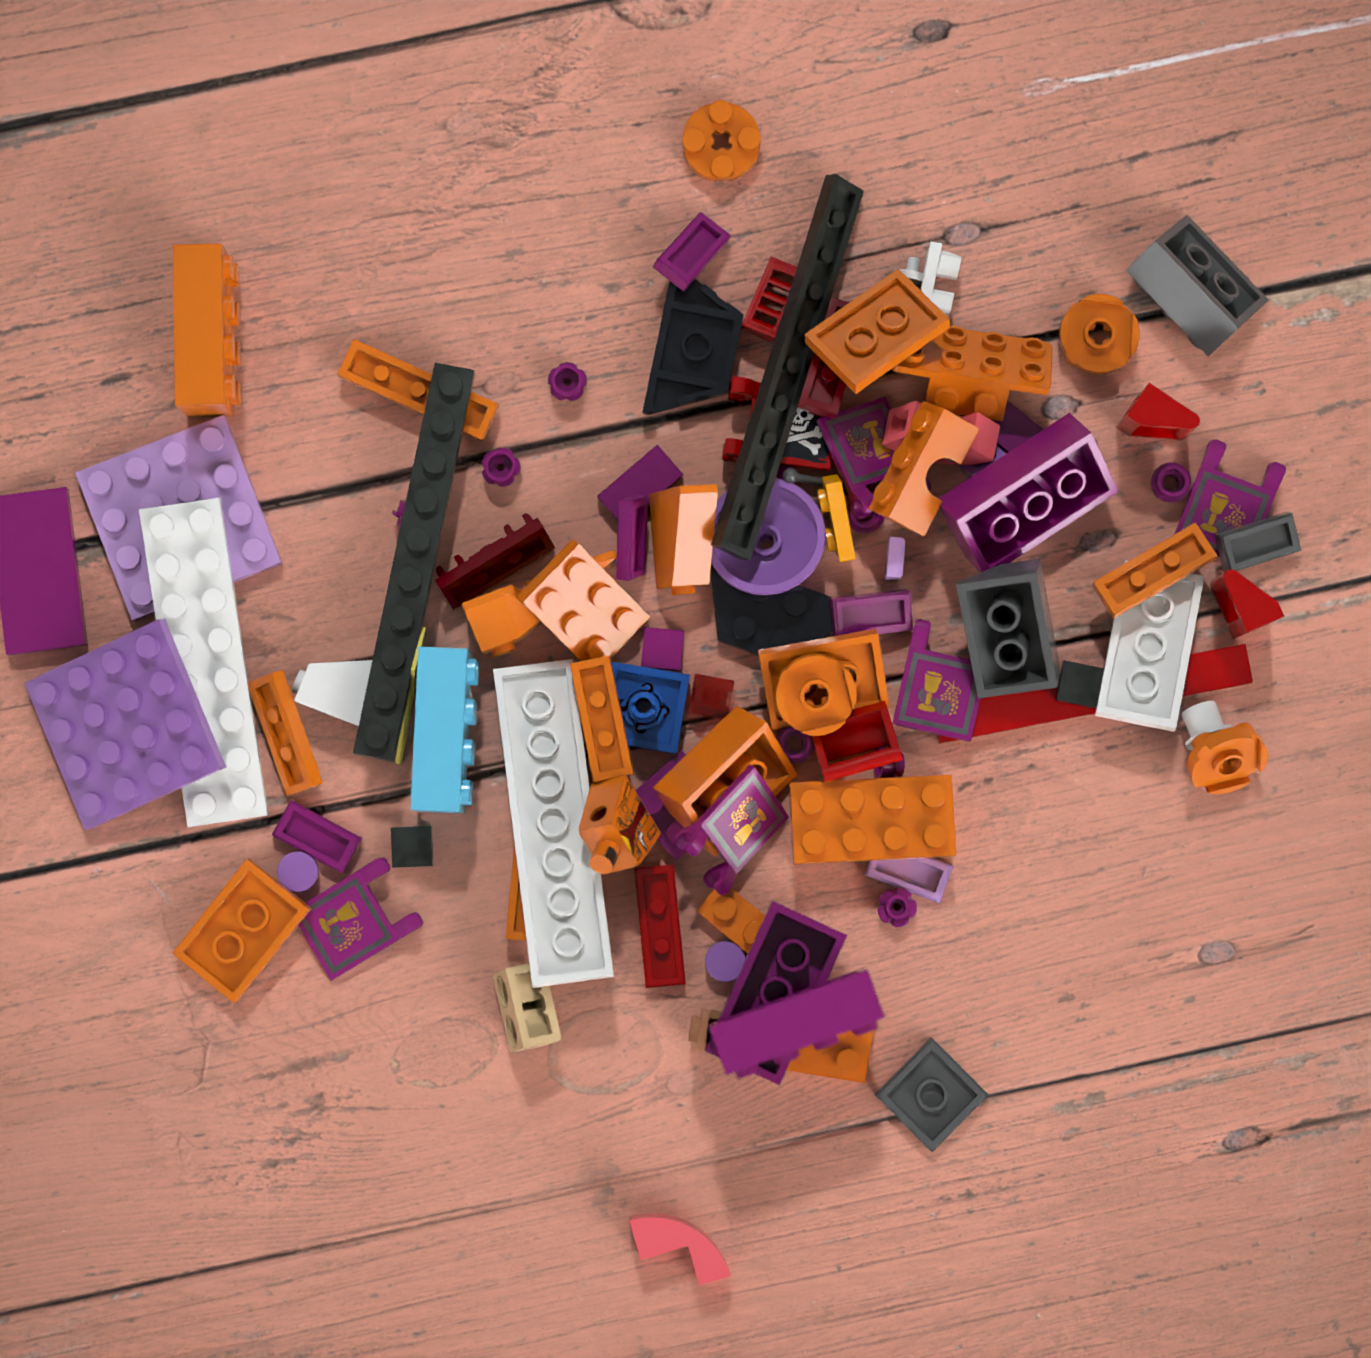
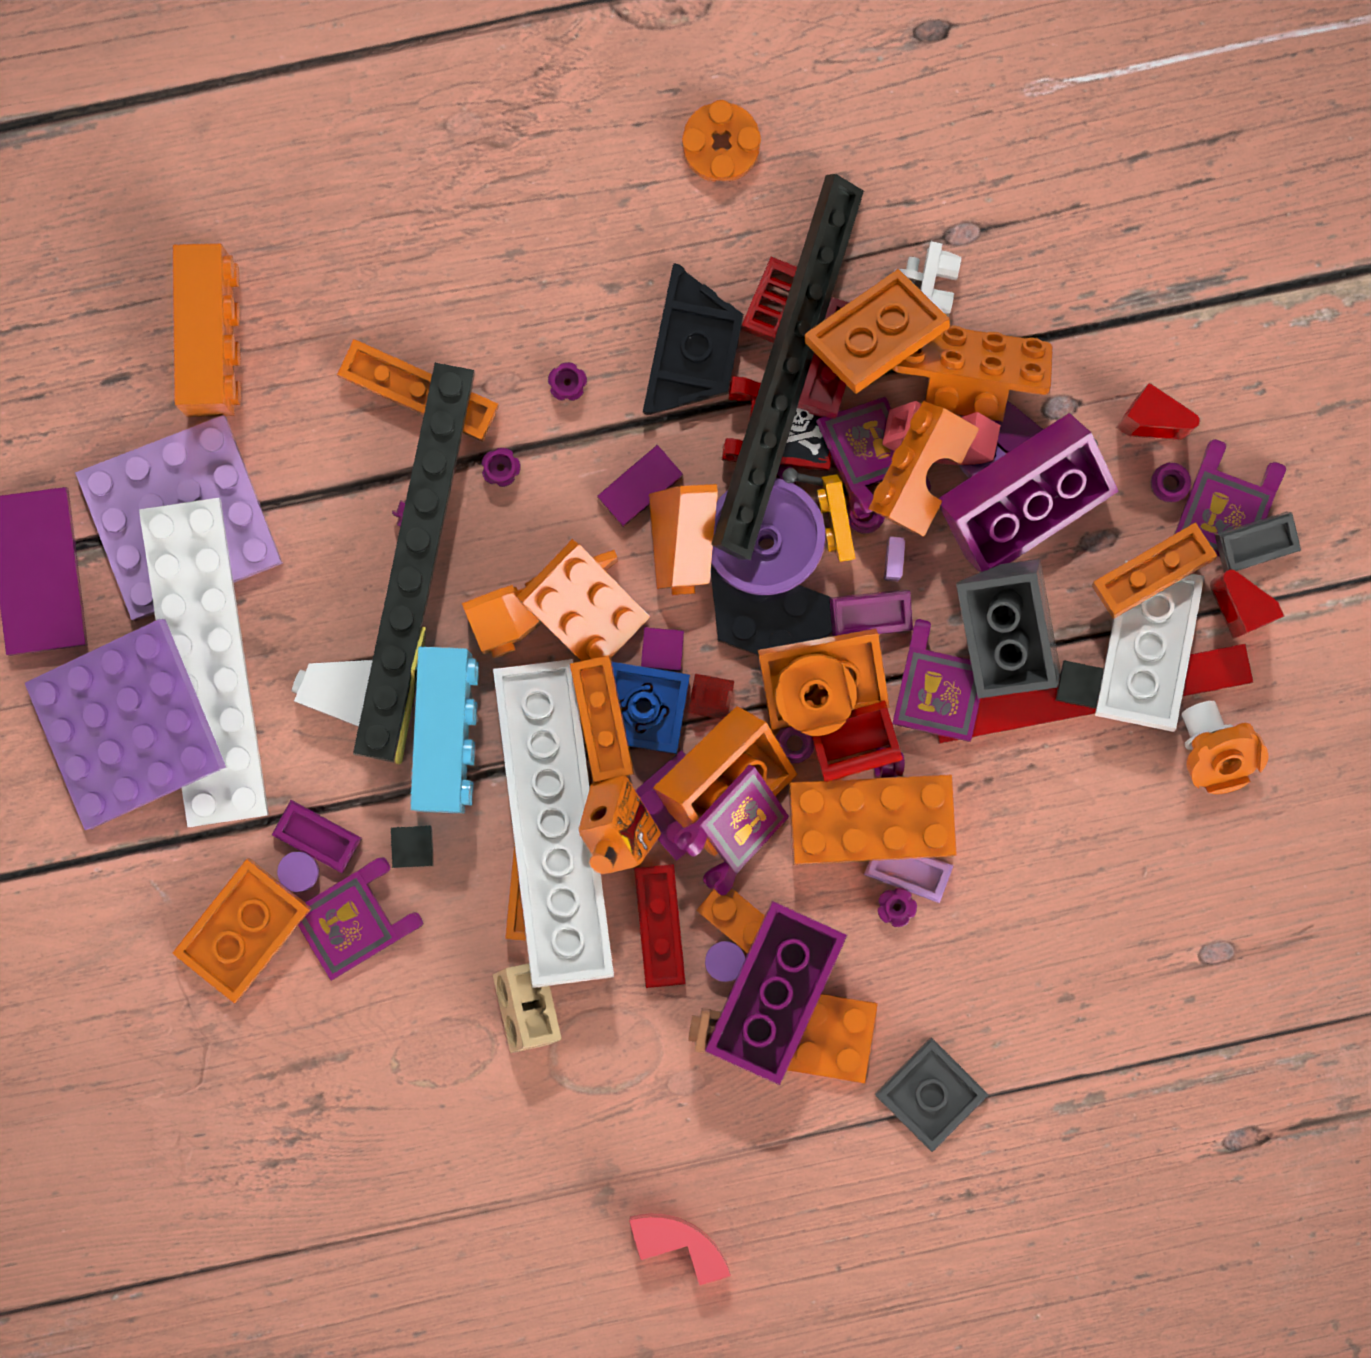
orange plate [248,670,323,796] -> none
dark red plate [435,513,555,610] -> none
magenta tile [616,495,648,581] -> none
magenta tile [653,211,731,292] -> none
magenta brick [709,968,885,1079] -> none
orange plate [1059,294,1140,375] -> none
dark grey slope [1126,215,1269,356] -> none

